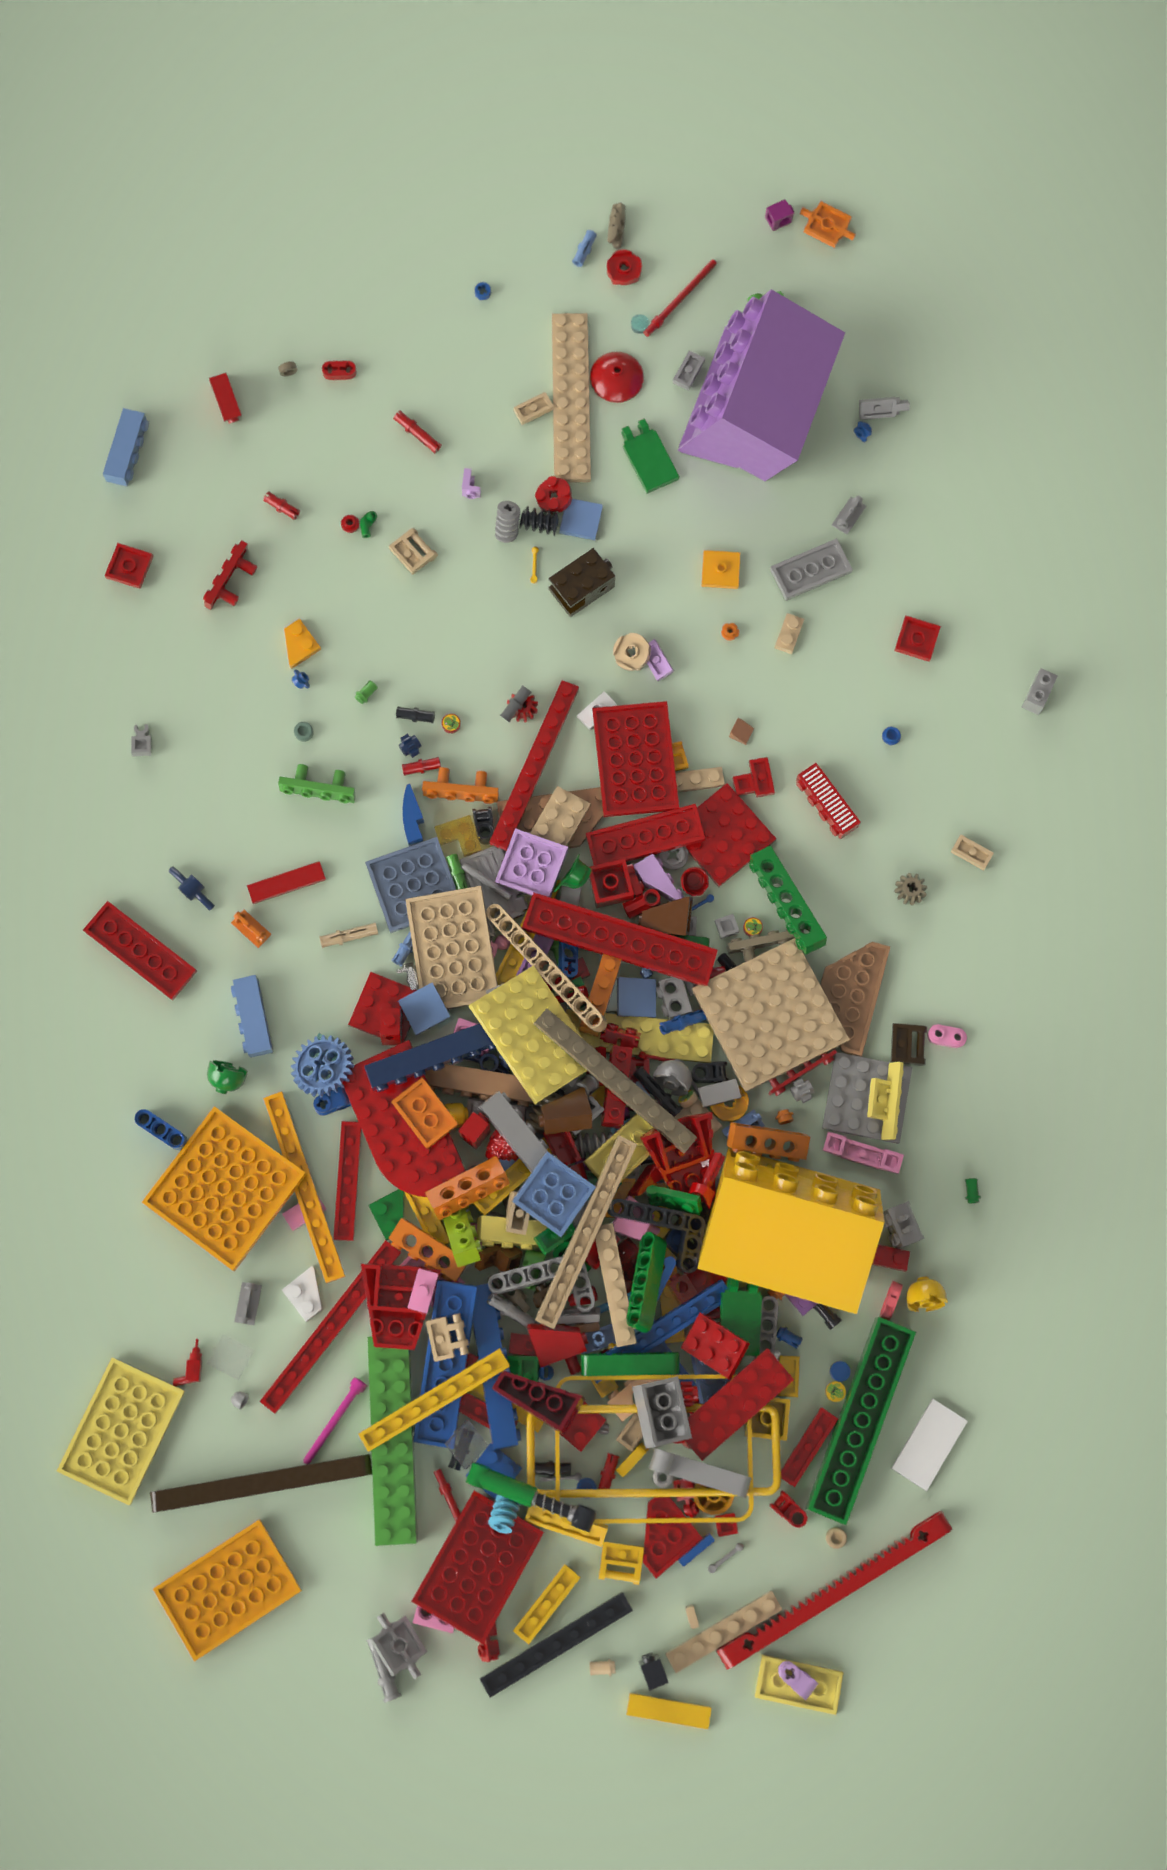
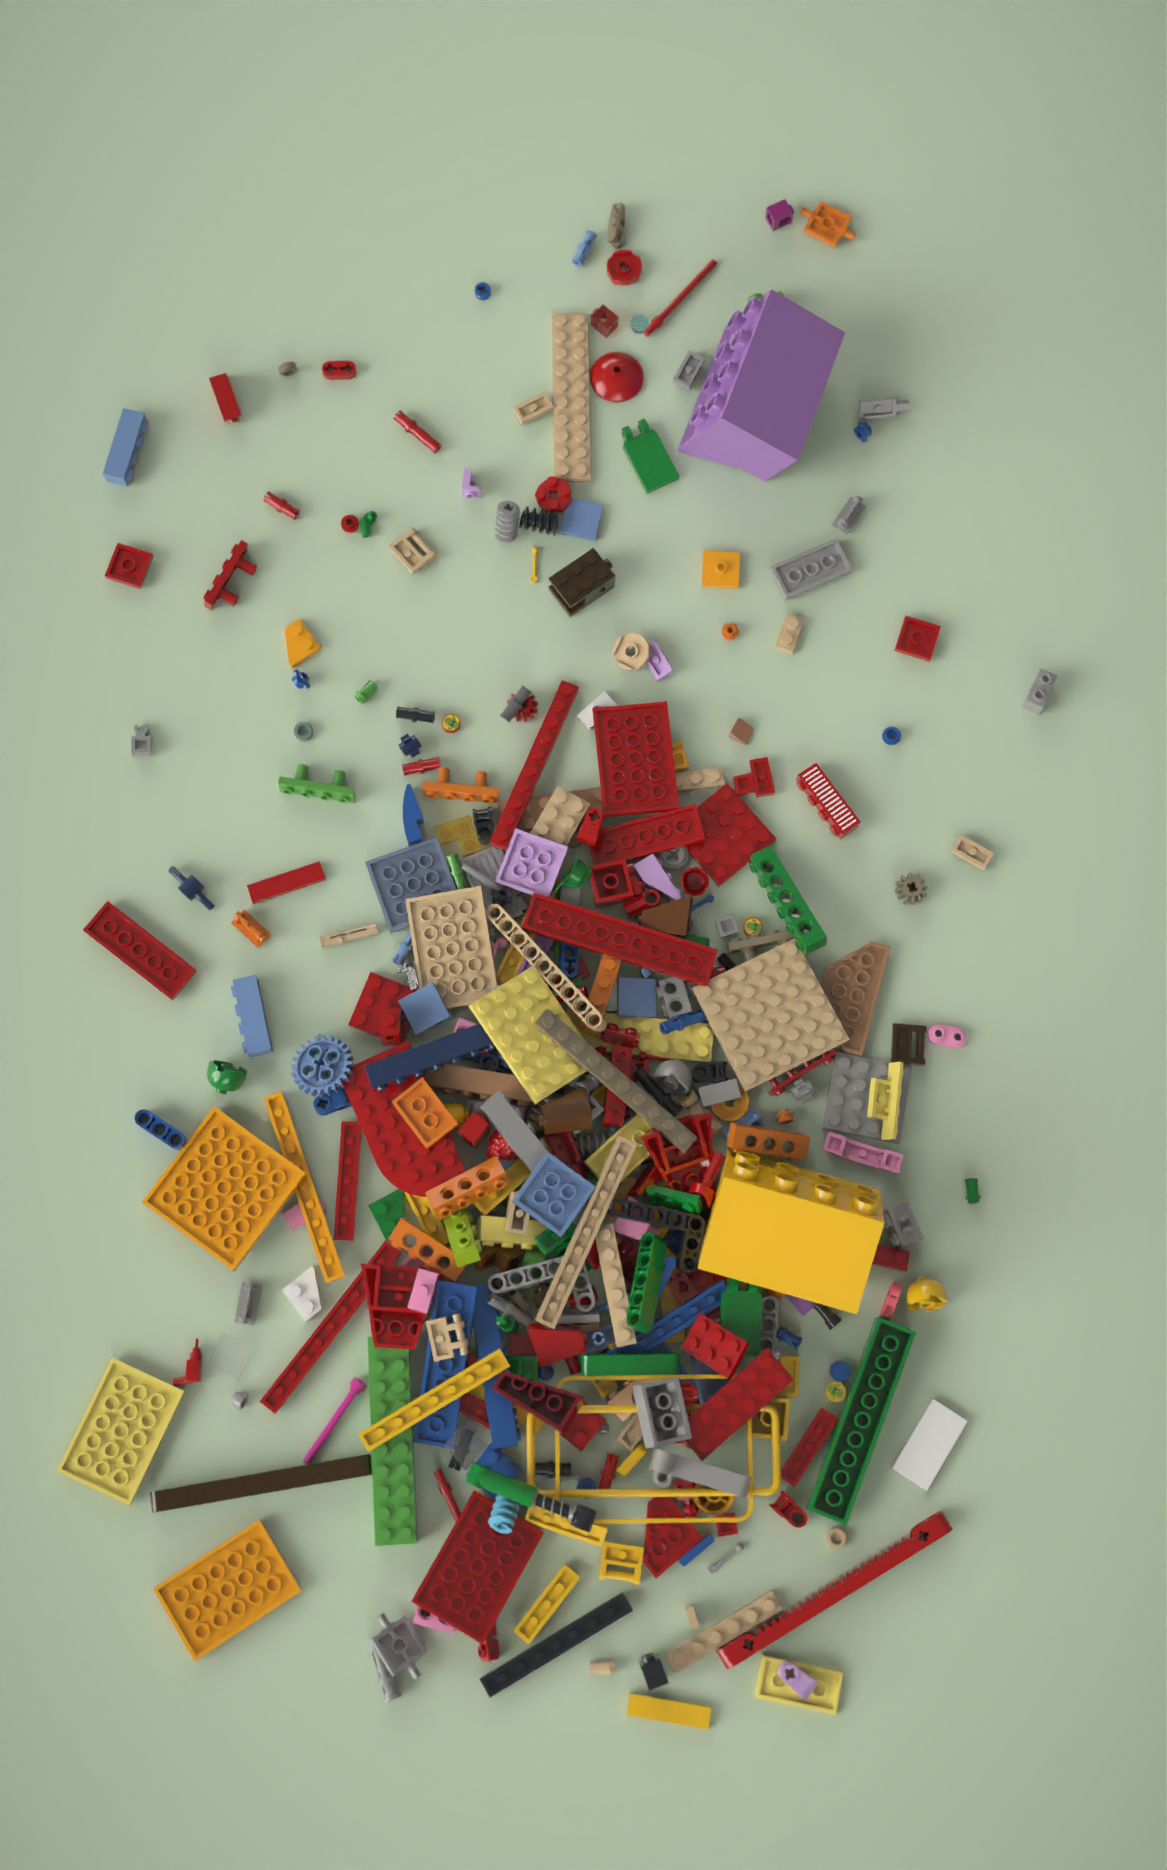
none -> black plate [490,888,512,907]
none -> green axle [496,1315,519,1334]
none -> red piece [577,808,604,847]
none -> clear red brick [591,304,619,338]

